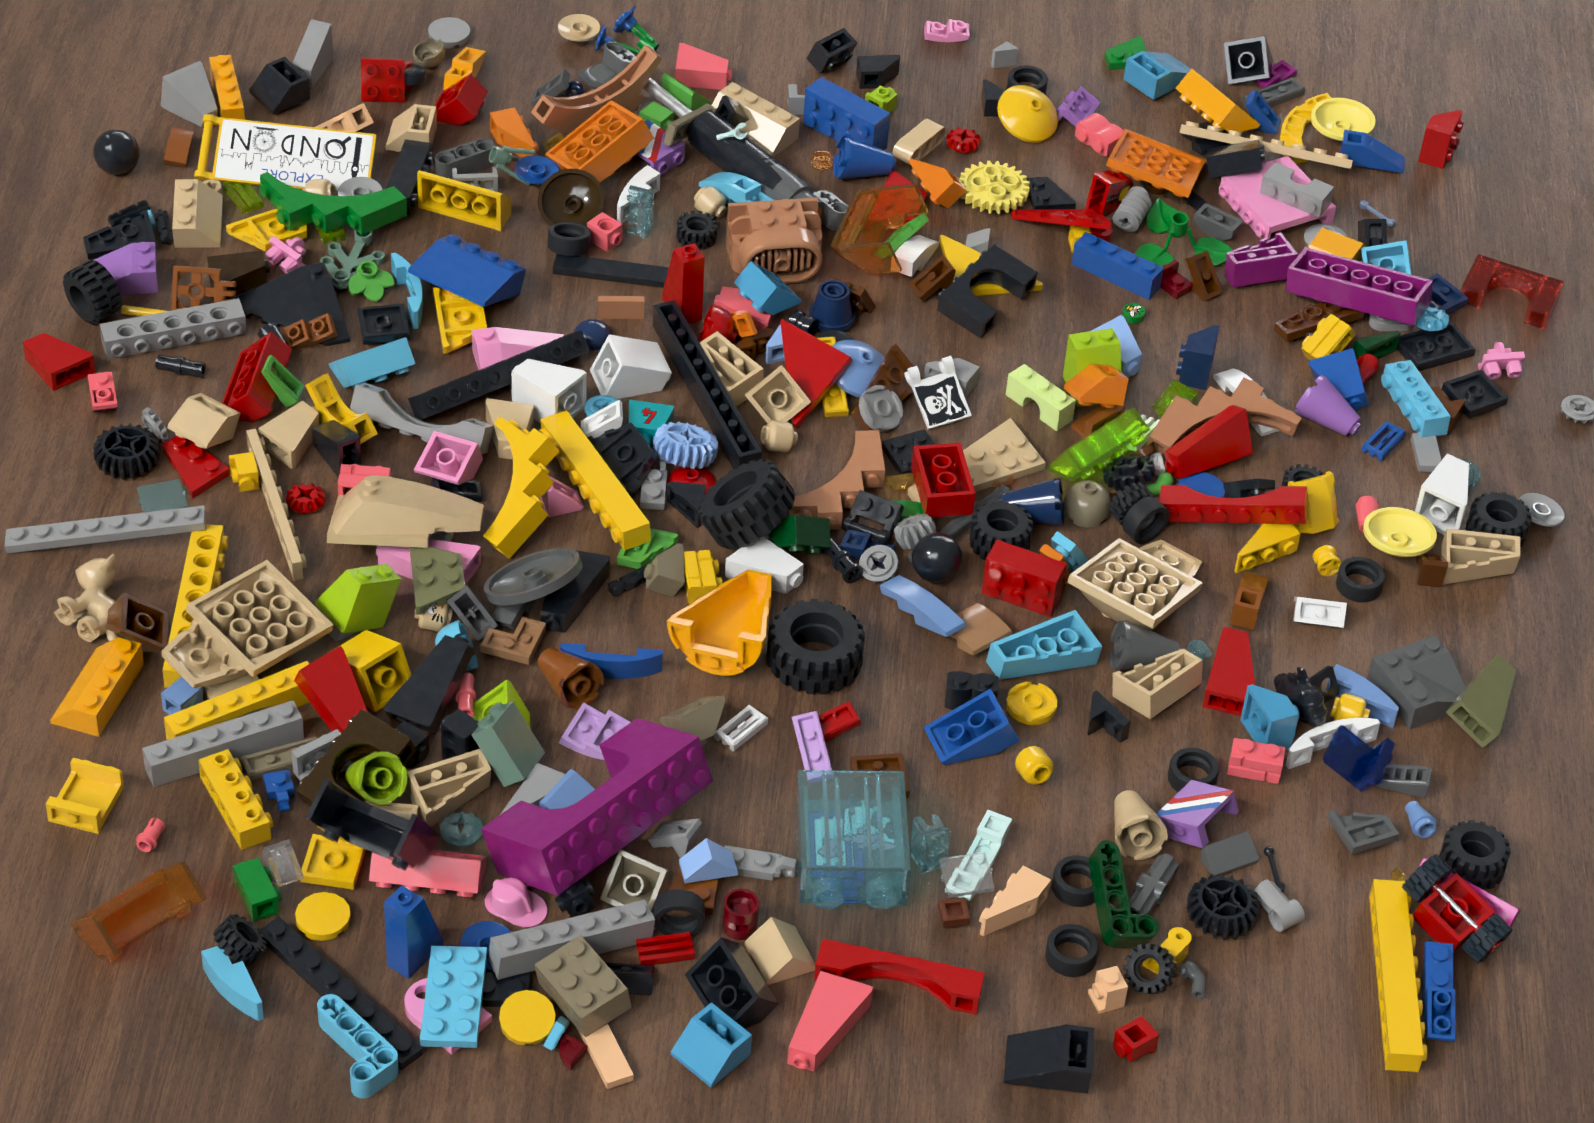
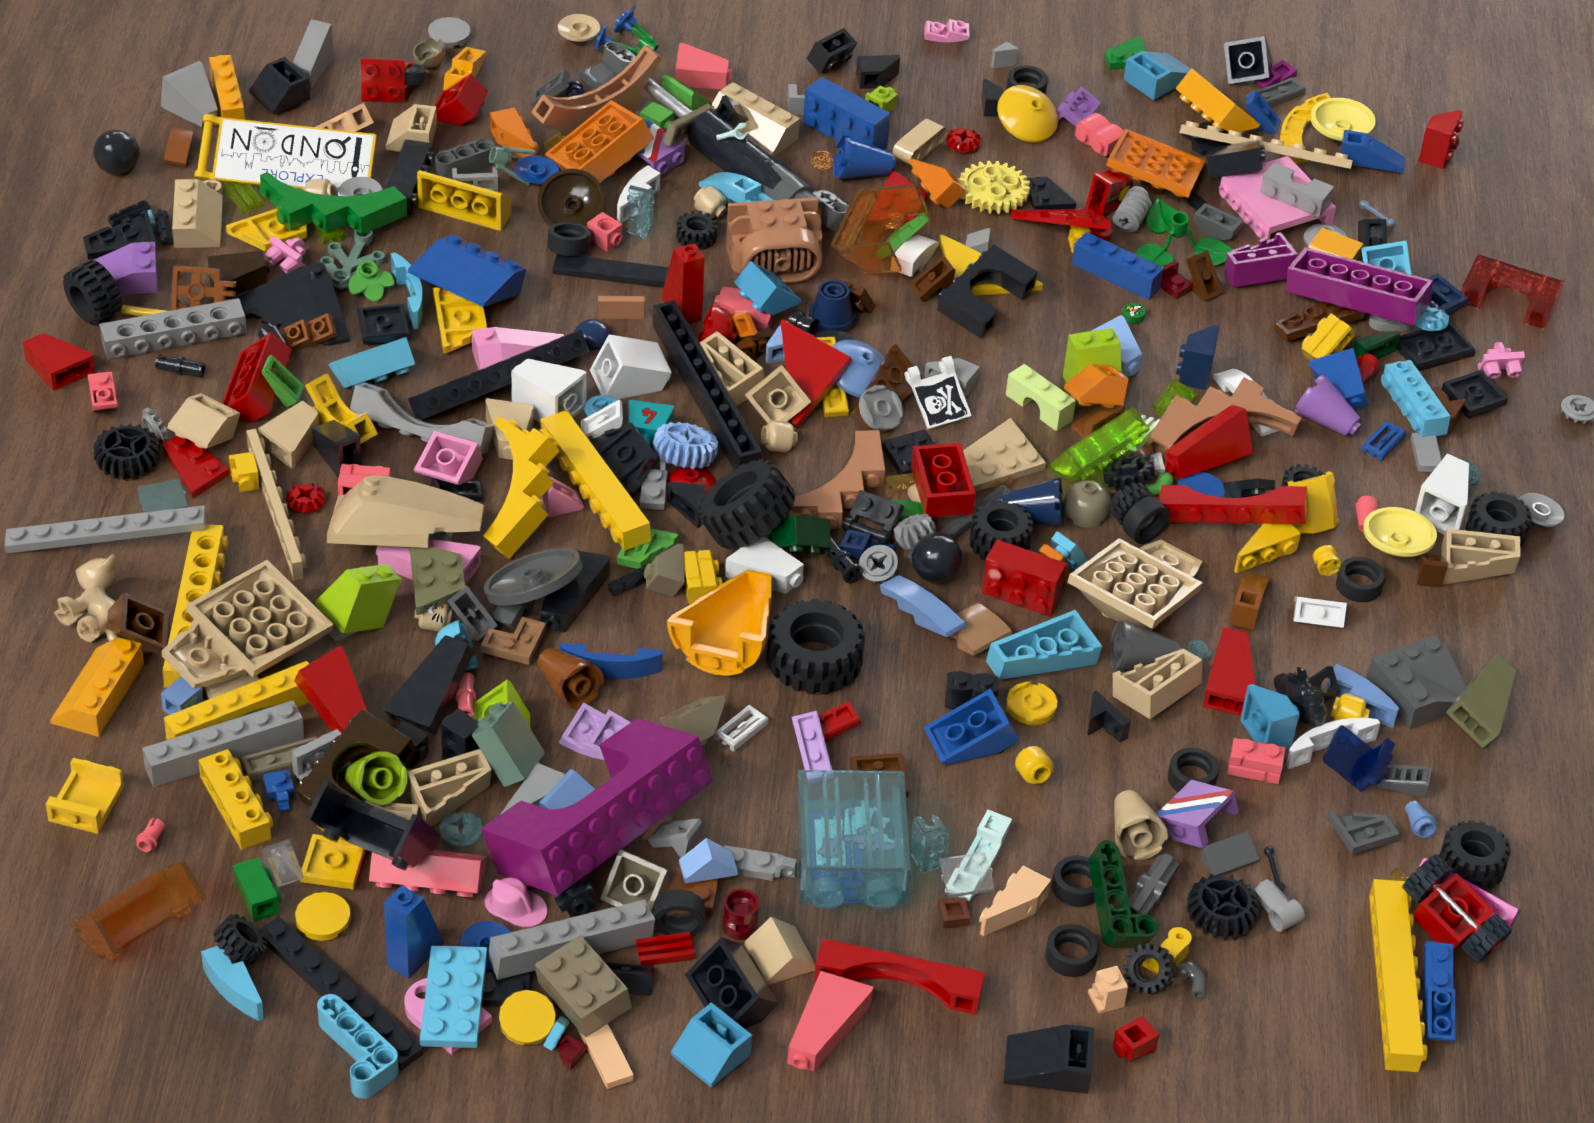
yellow slope [340,630,411,712] -> none

